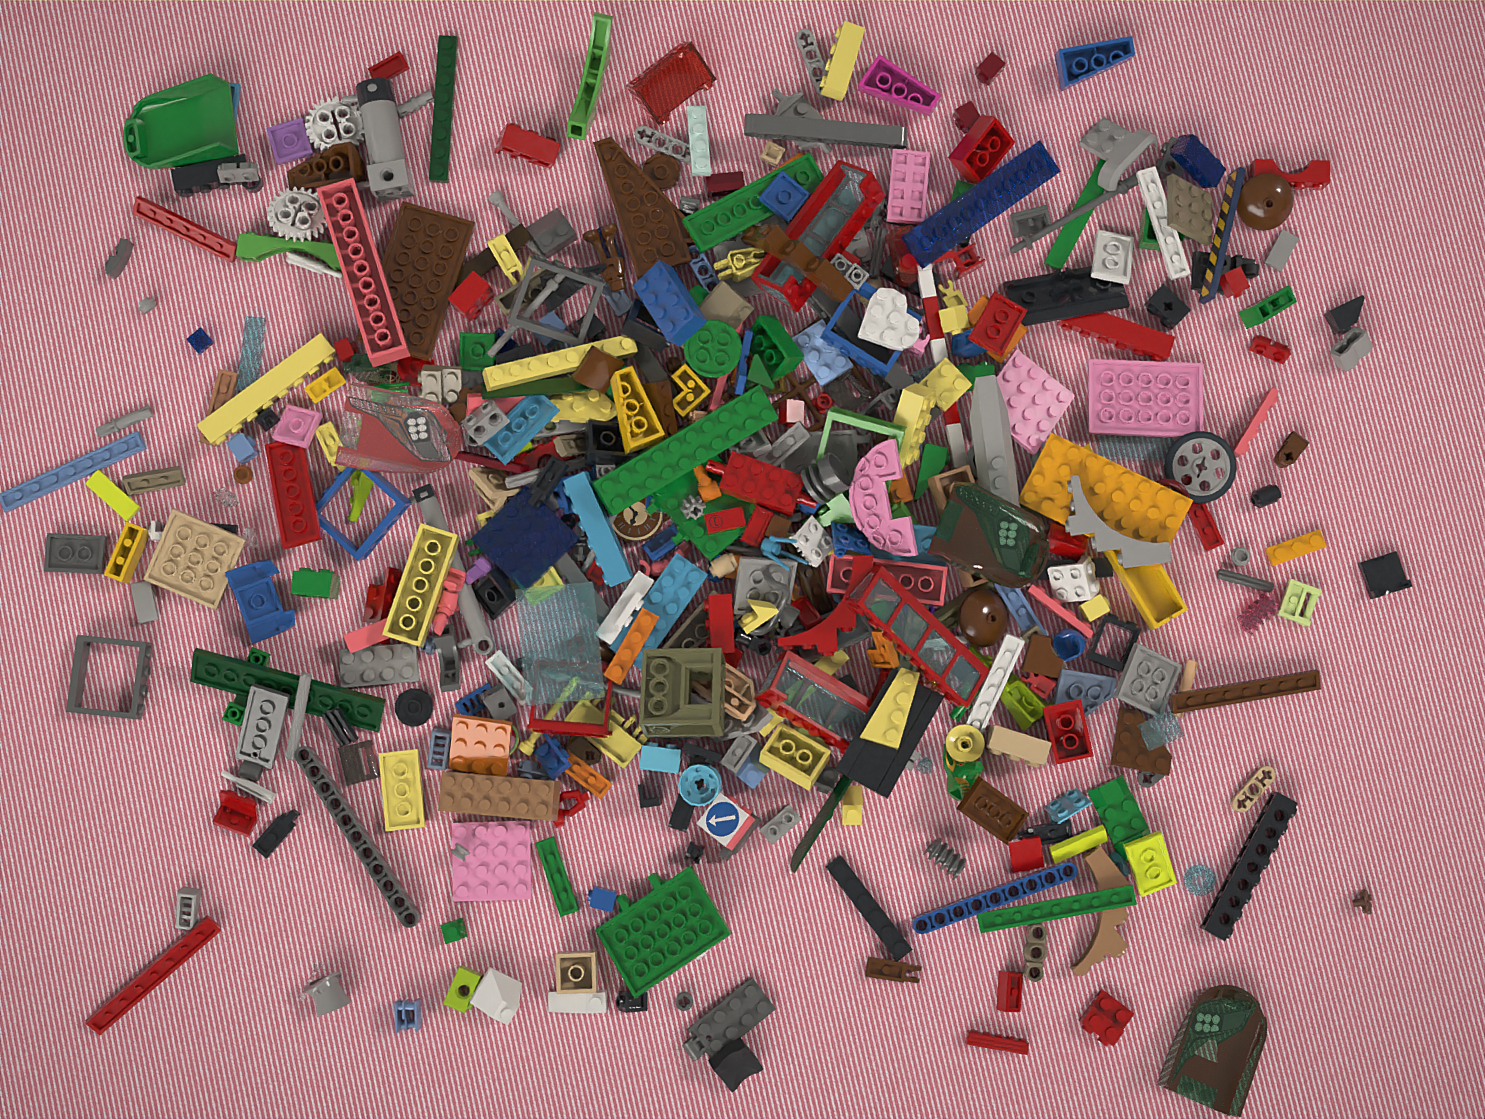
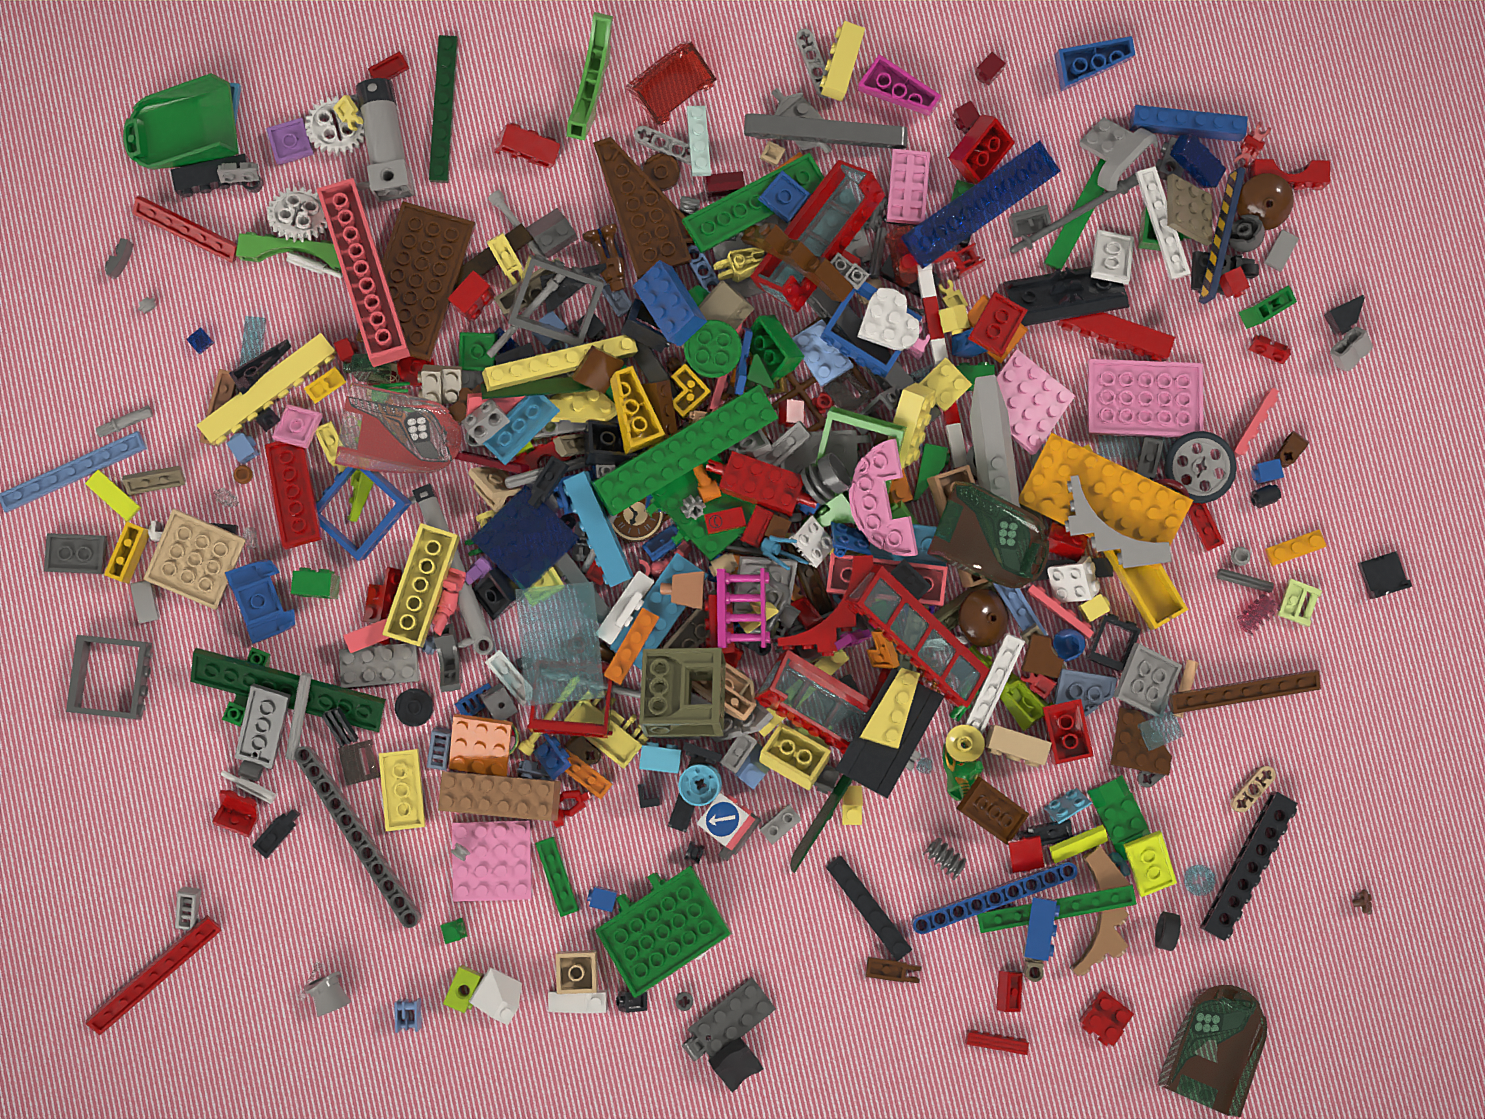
reddish brown wedge [287,141,366,191] -> none
light grey pin [396,90,434,118] -> none
black brick [1144,284,1191,330] -> none
none -> black wing [229,339,292,395]
none -> light yellow plate [333,95,364,131]
none -> nougat torso [660,571,705,610]
none -> dark pink fence [717,568,770,648]
none -> magenta plate [835,629,872,650]
none -> black plate [890,559,932,601]
none -> blue brick [1024,896,1060,961]
none -> blue brick [1129,105,1248,142]
none -> dark grey hinge [1136,437,1164,481]
none -> black tyre [1155,911,1181,951]
none -> dark grey cylinder [1228,214,1265,253]
none -> red pin [1234,121,1272,168]
none -> blue brick [1251,459,1284,485]

